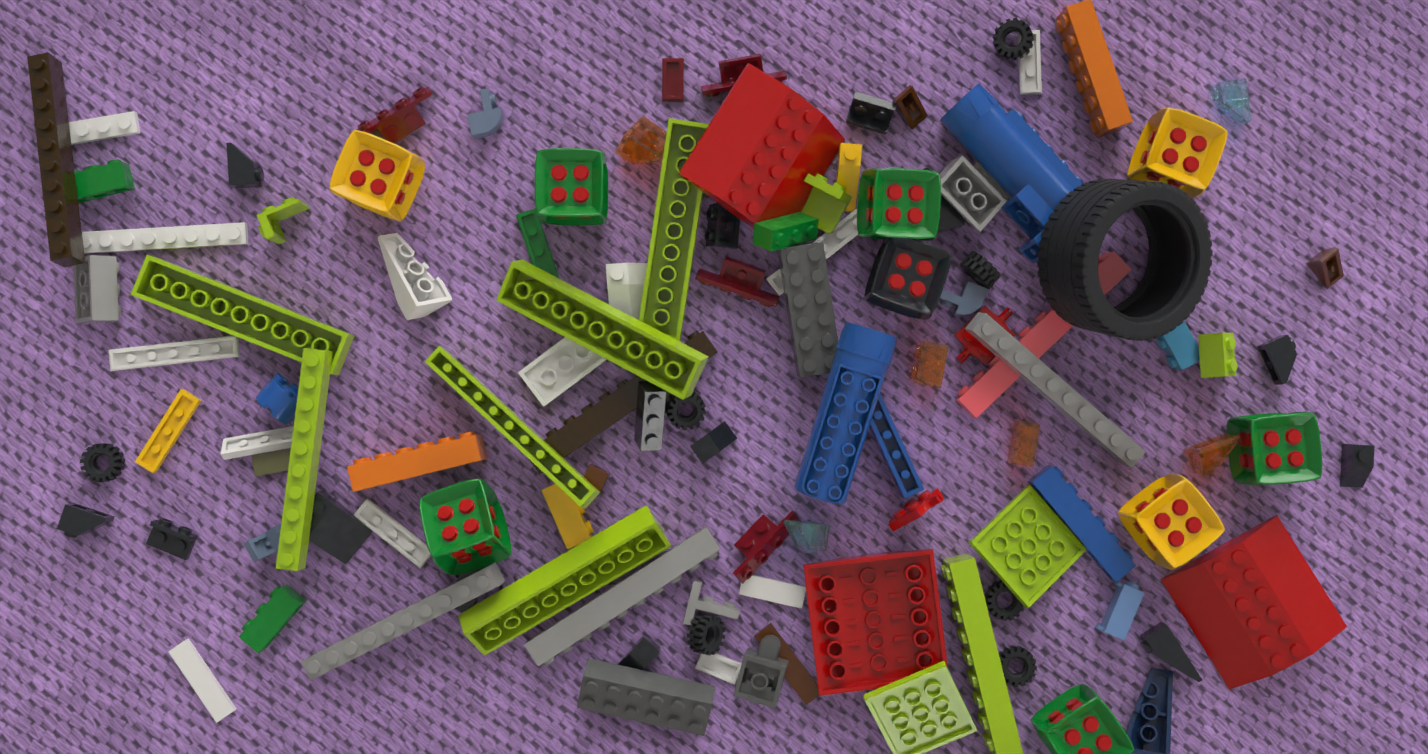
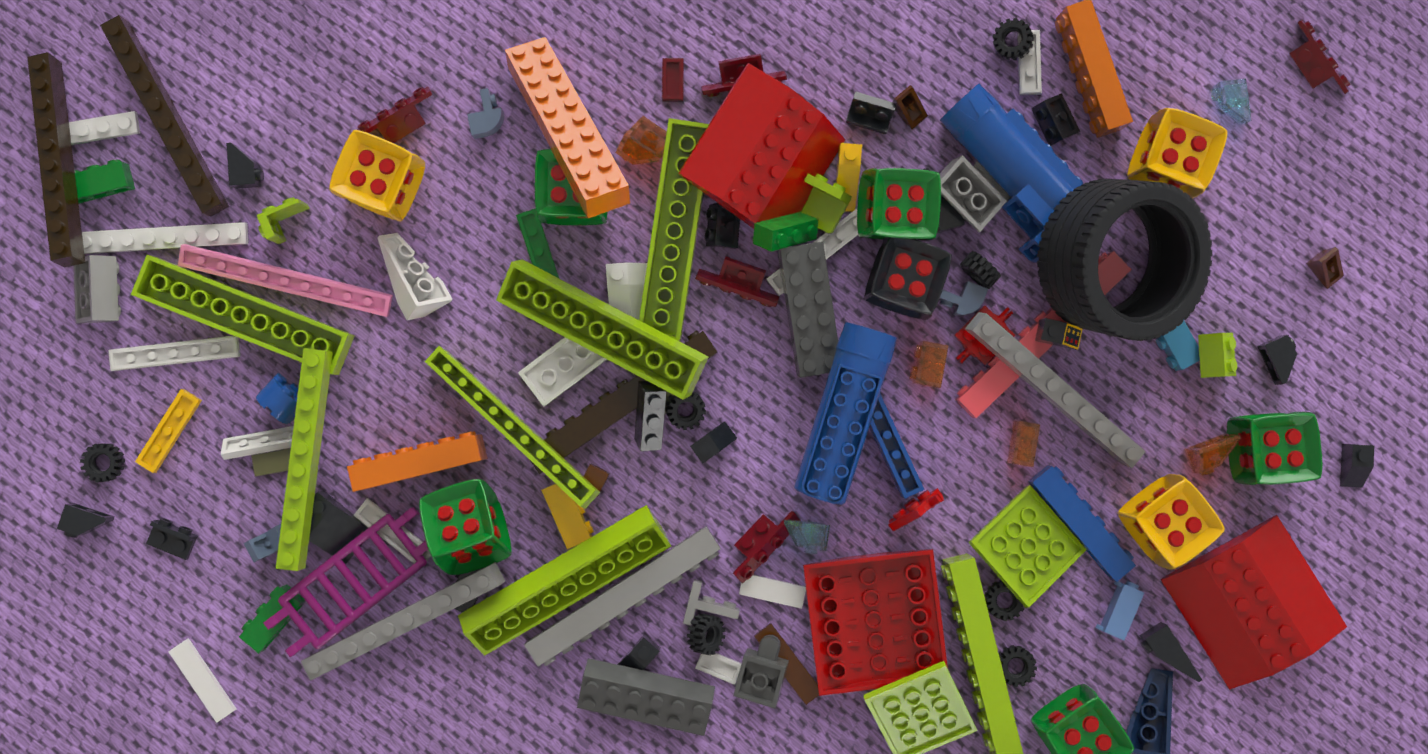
none -> dark brown brick [100,15,230,217]
none -> bright pink plate [178,244,393,317]
none -> magenta bar [263,507,429,657]
none -> brick [505,37,630,218]
none -> black bracket [1032,93,1080,146]
none -> black slope [1035,318,1083,350]
none -> dark red bracket [1289,19,1351,94]

